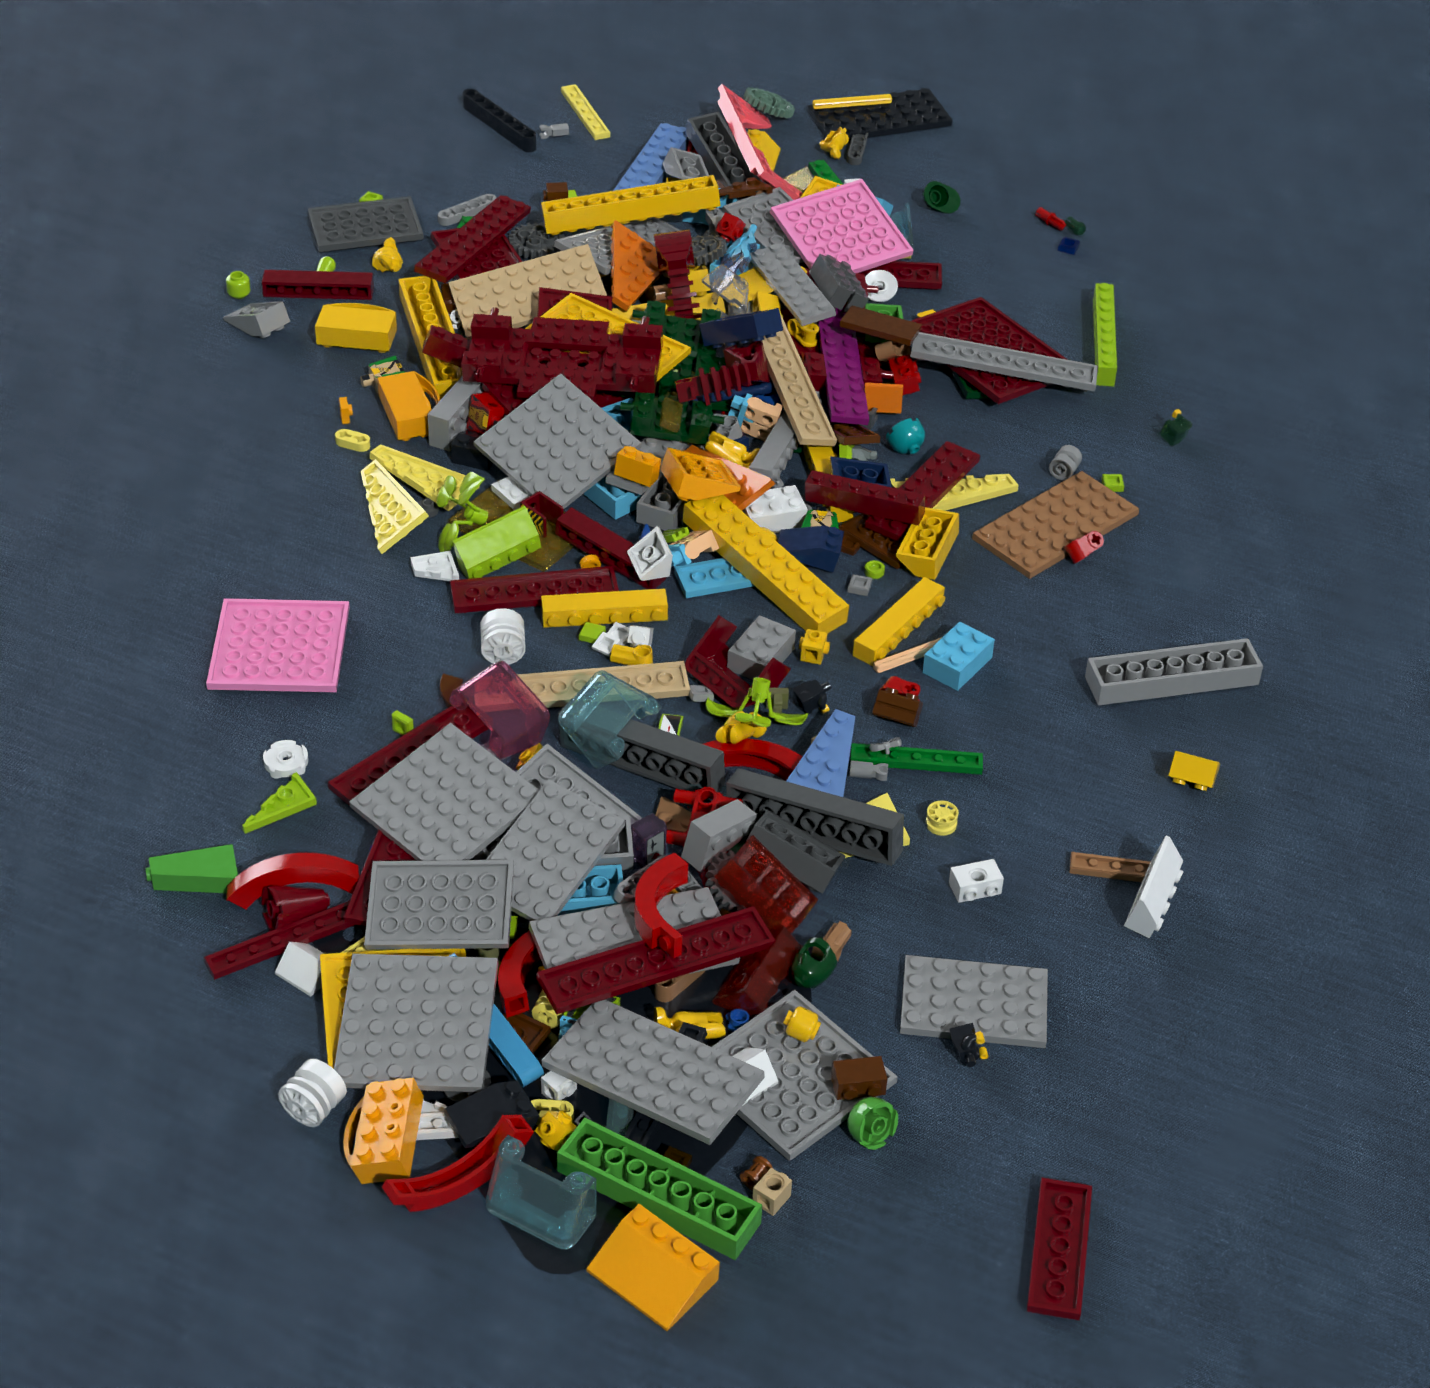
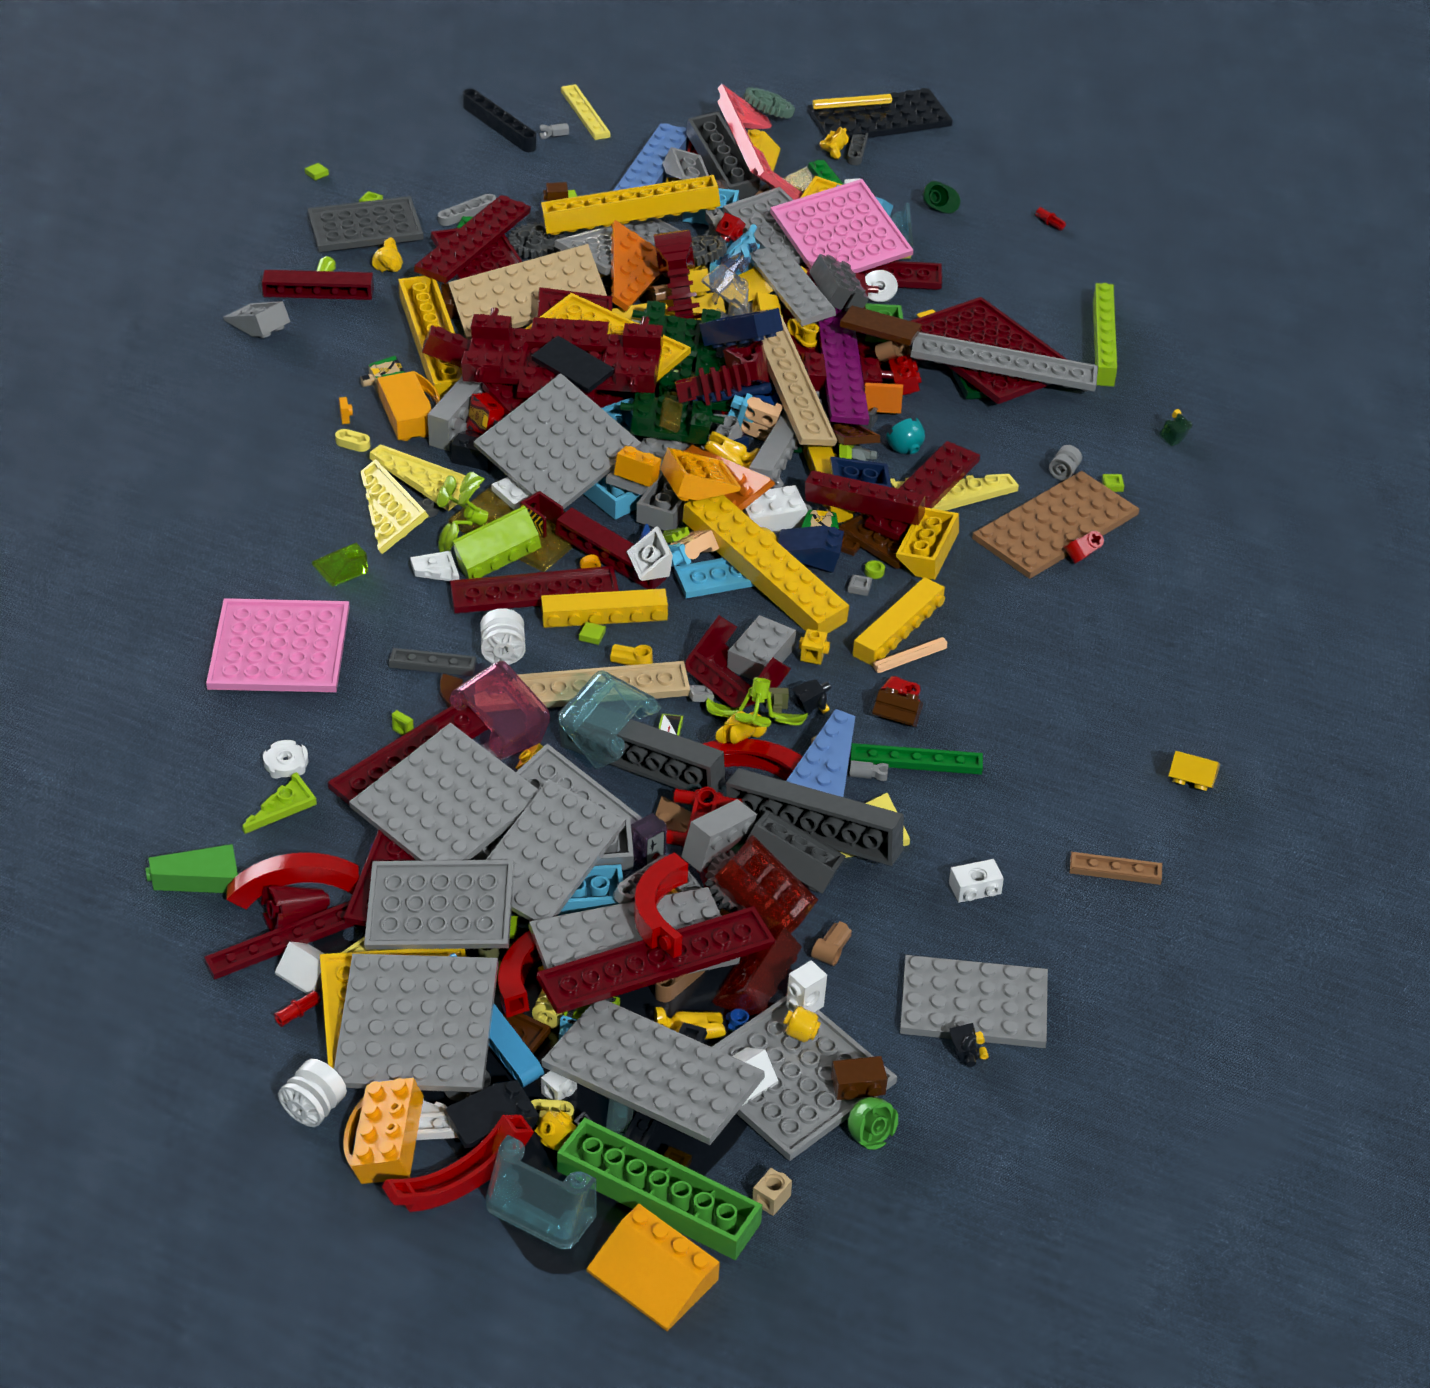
lime head [226,271,250,299] -> none
yellow piece [315,303,397,353] -> none
white plate [449,309,462,329] -> none
white slope [592,622,629,657] -> none
white brick [627,625,654,648] -> none
reddish brown wing [719,177,773,199] -> none
dark orange bush [740,1156,773,1190] -> none
dark green piece [791,937,837,988] -> none
light grey piece [869,737,902,754] -> none
medium azure brick [923,622,995,691] -> none
light yellow wheel [926,801,959,836] -> none
dark red plate [1026,1177,1092,1321] -> none
clear blue tile [1058,237,1080,255] -> none
clear green pin [1065,216,1086,235] -> none
light grey brick [1085,638,1263,705] -> none
white slope [1124,835,1183,938] -> none
none -> red axle [274,991,321,1027]
none -> lime tile [305,163,329,181]
none -> clear neon green slope [312,543,368,587]
none -> dark grey tile [389,648,477,676]
none -> black tile [531,336,615,394]
none -> white brick [786,960,827,1012]

